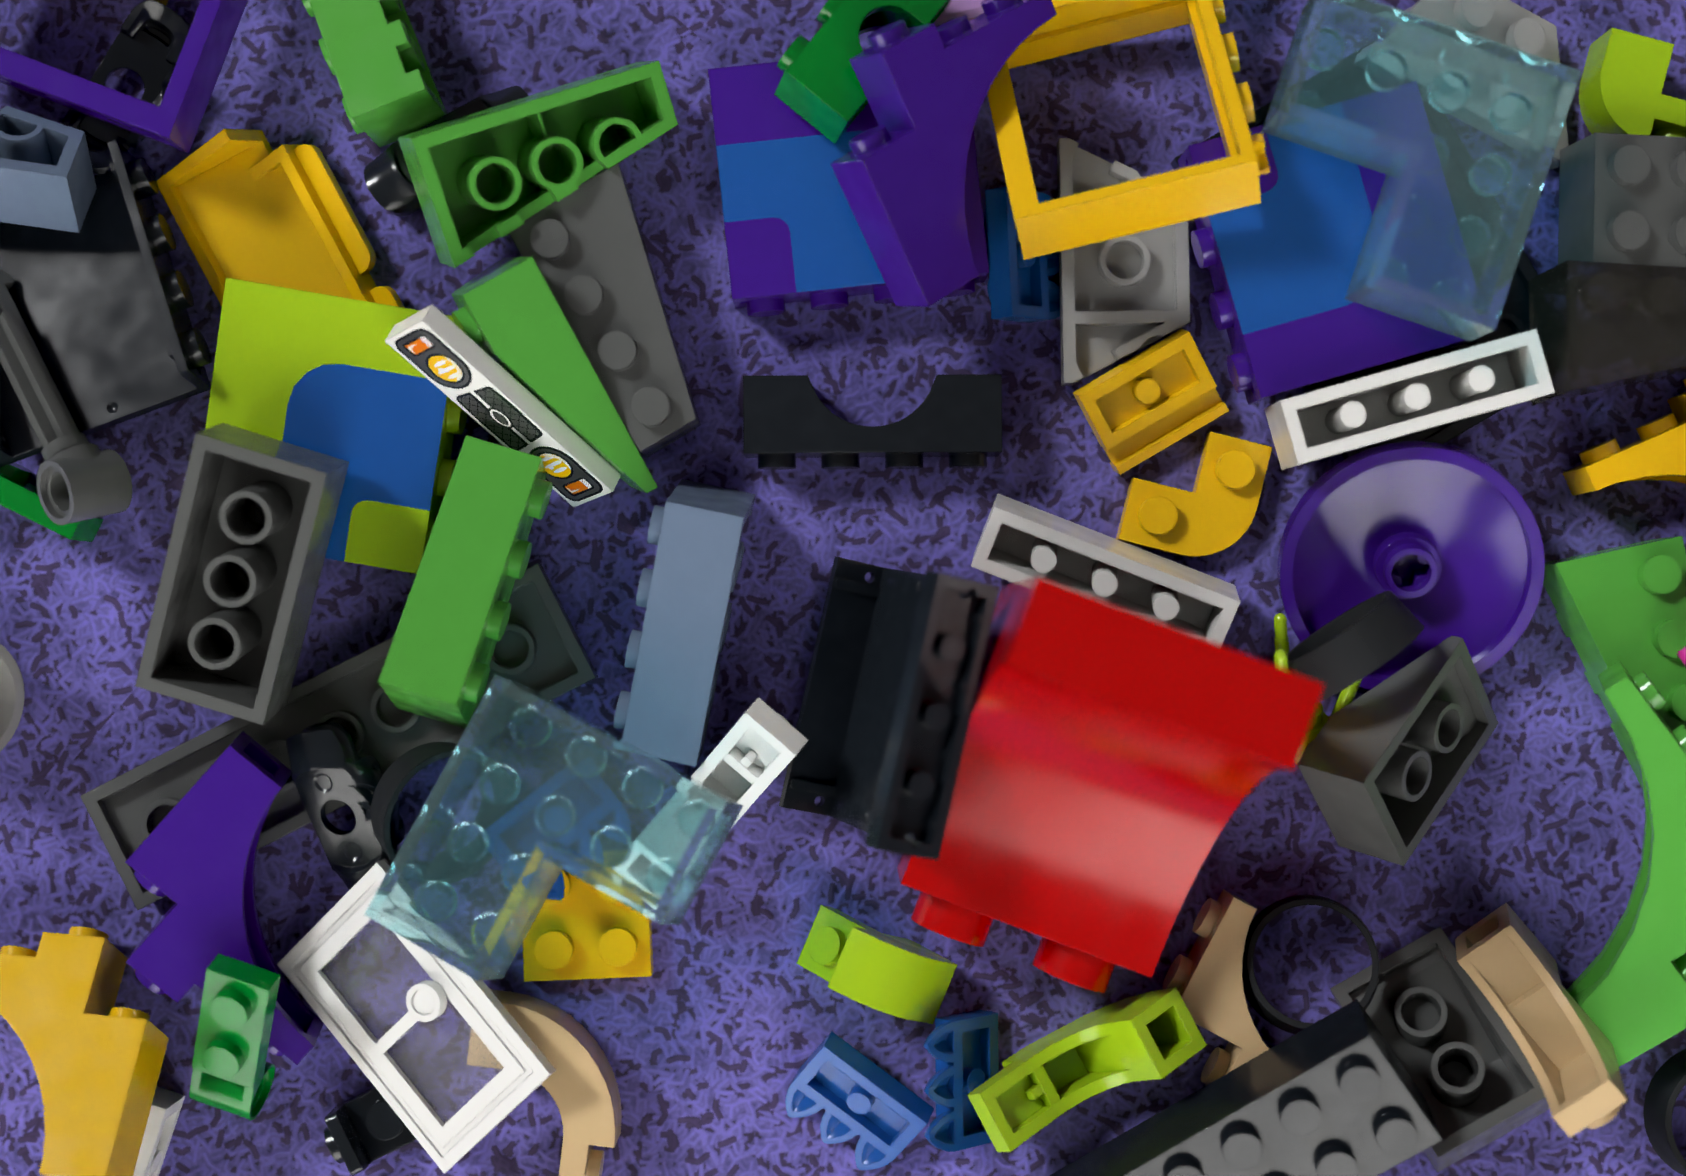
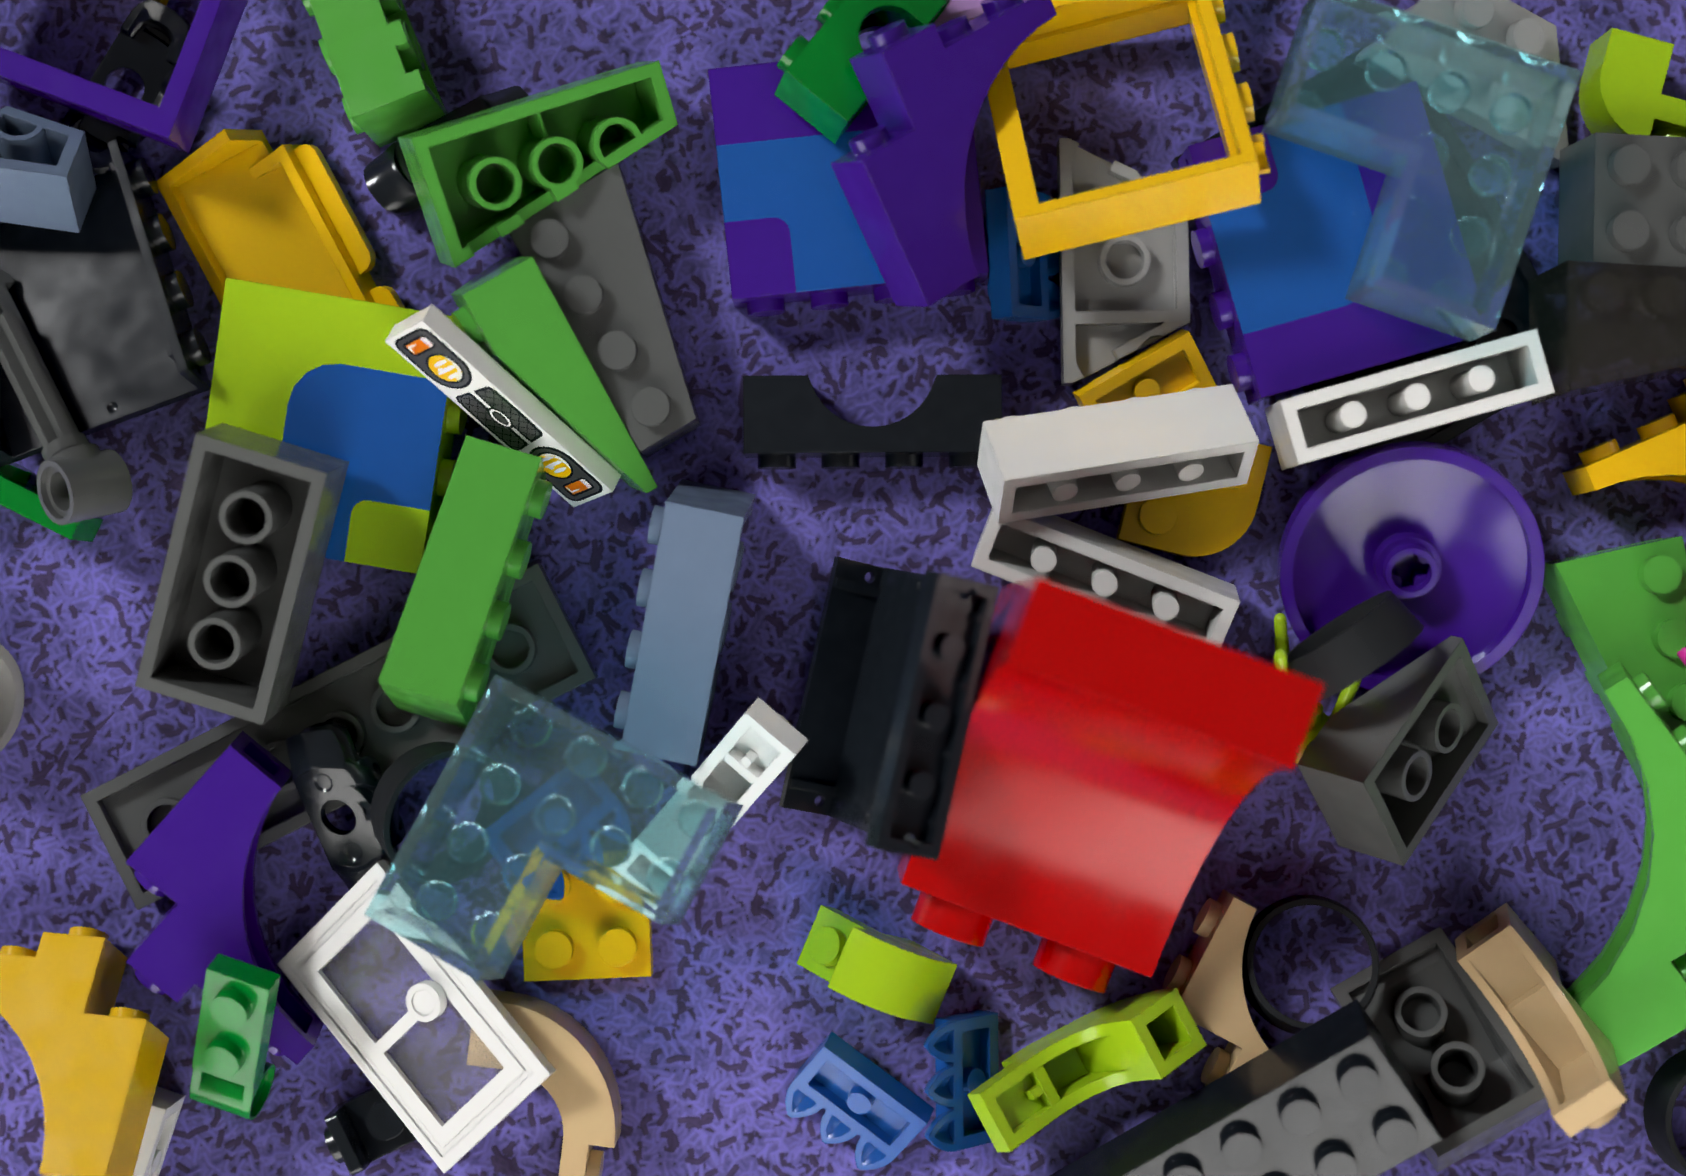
none -> white brick [977,384,1259,524]

